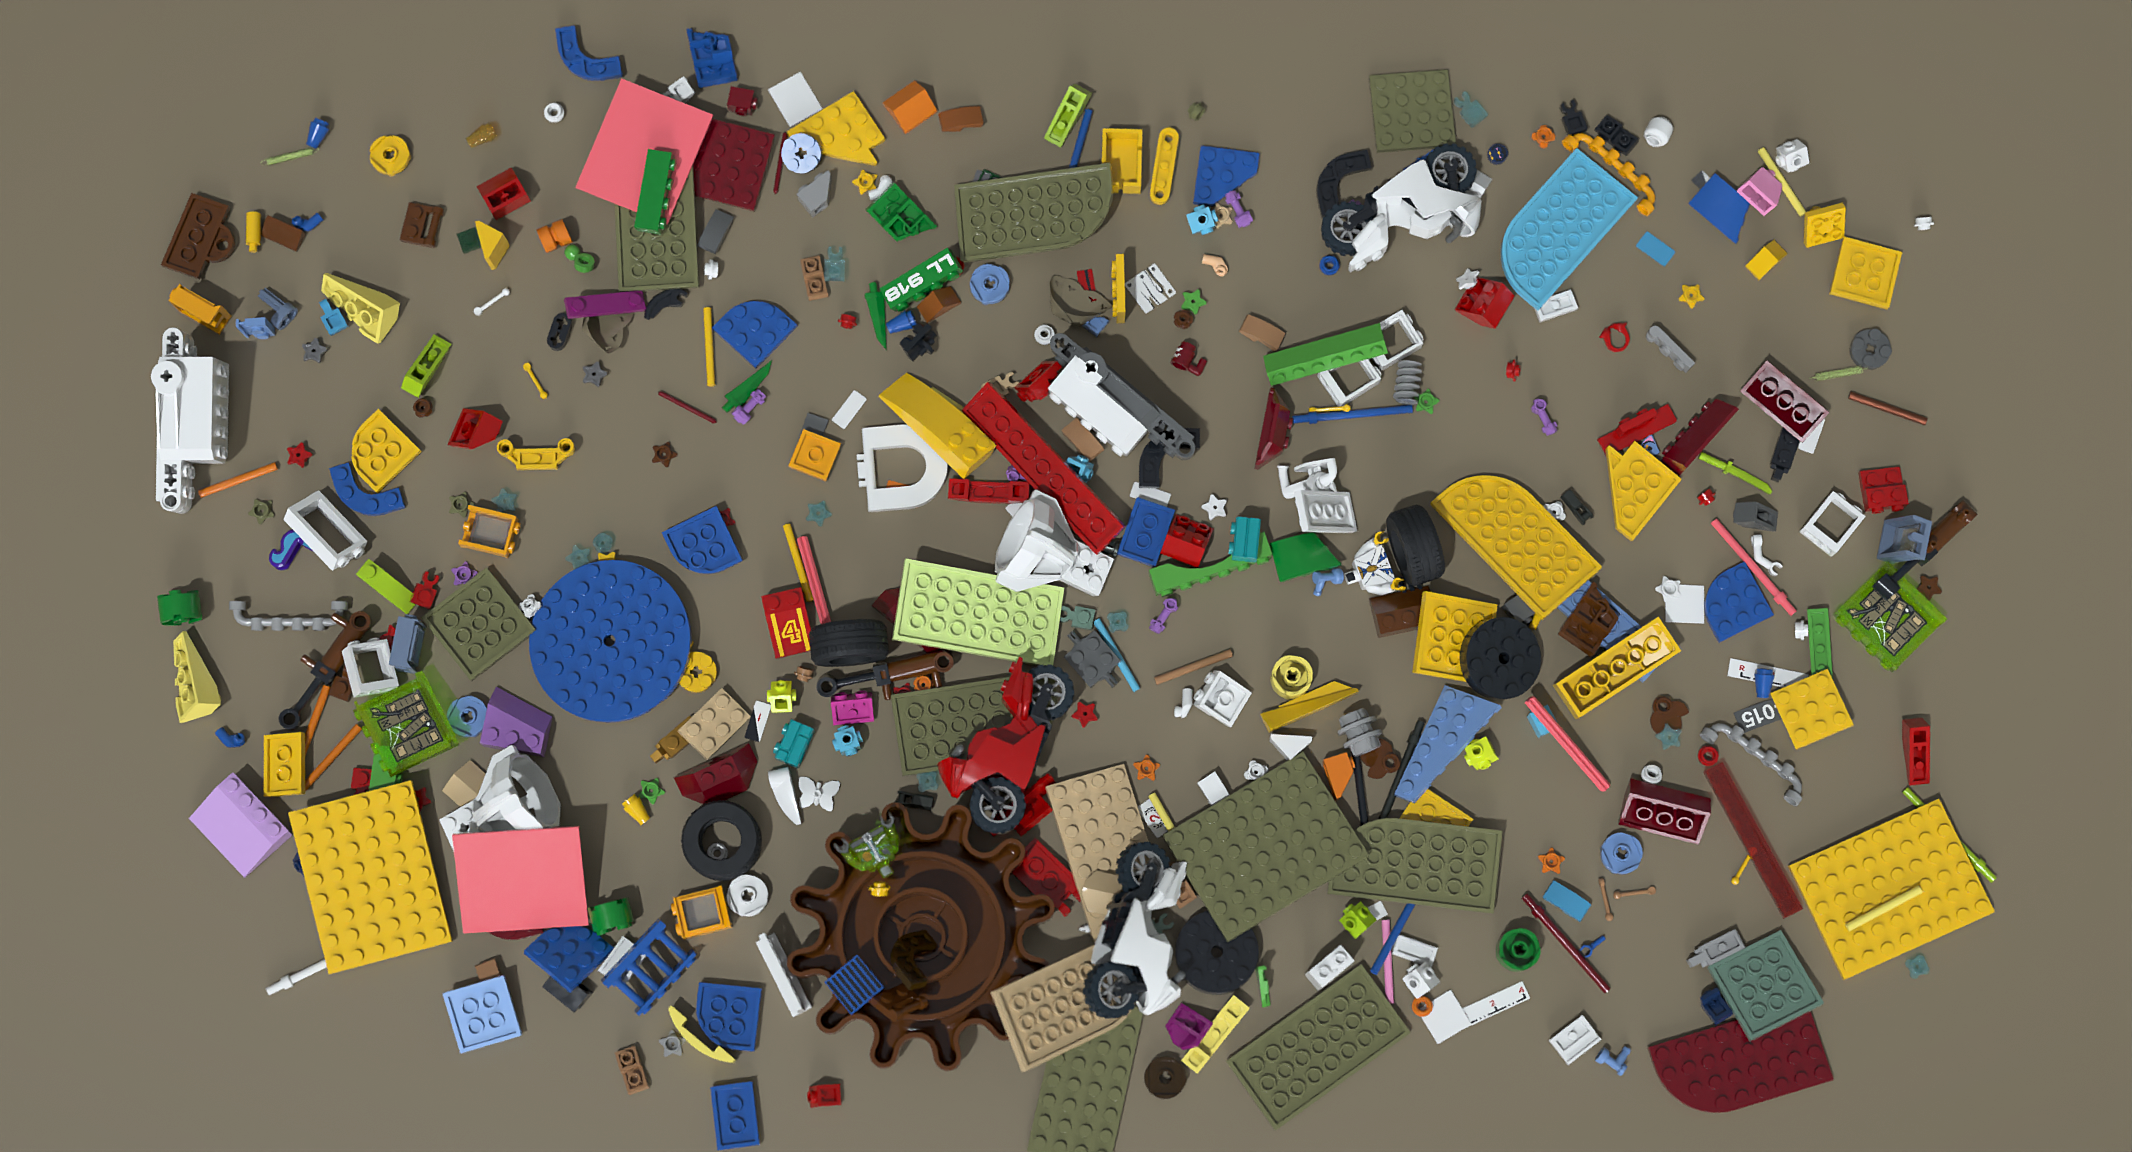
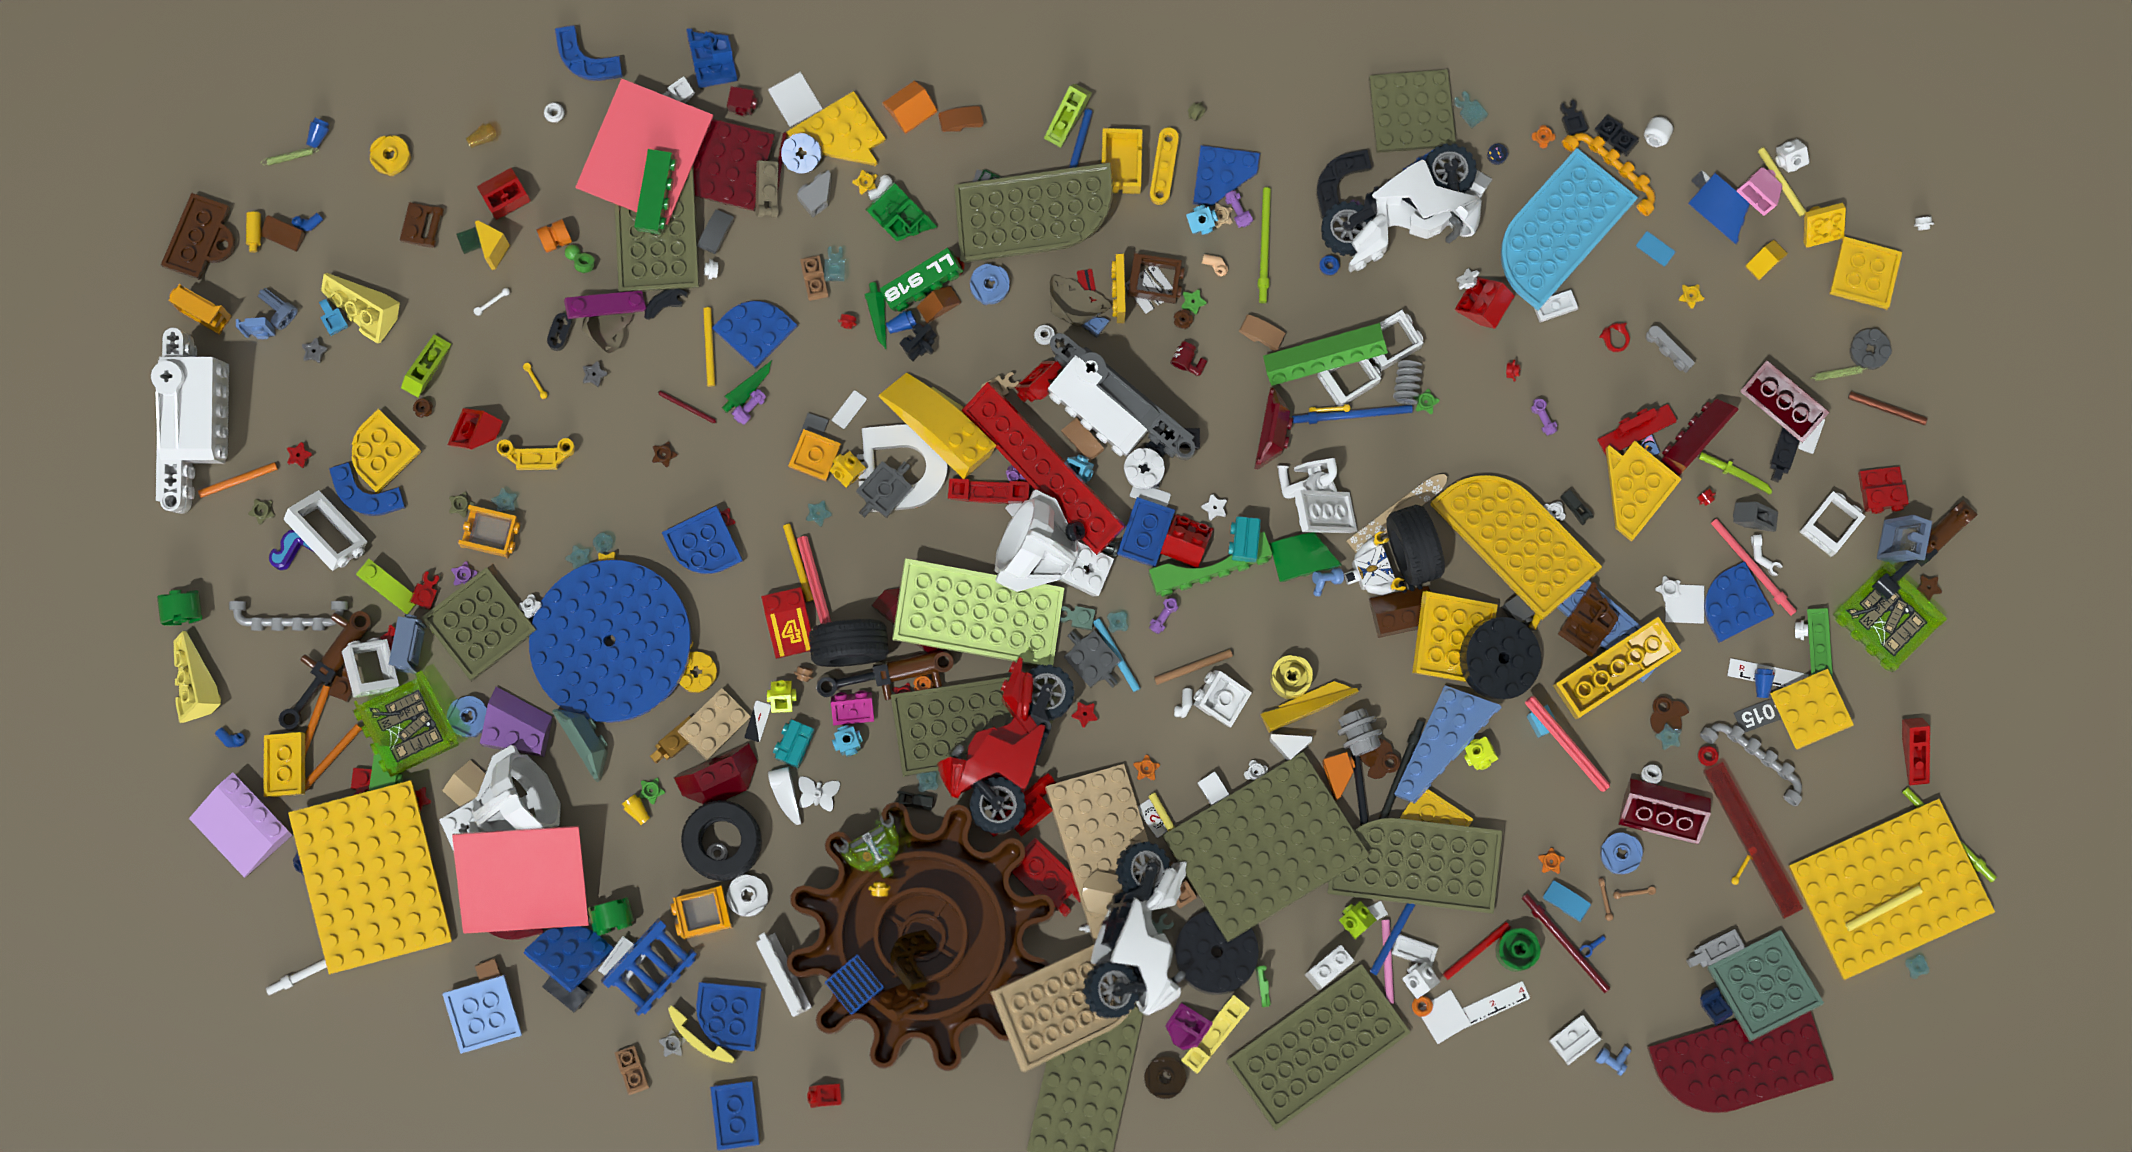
none -> sand green wedge [552,709,608,782]
none -> dark tan plate [756,161,778,218]
none -> yellow brick [830,451,866,488]
none -> dark grey plate [856,461,913,518]
none -> black bush [1065,522,1085,541]
none -> white plate [1124,448,1165,489]
none -> reddish brown window [1128,253,1185,304]
none -> lime bar [1257,187,1271,304]
none -> tan piece [1346,474,1447,553]
none -> red bar [1443,922,1511,980]

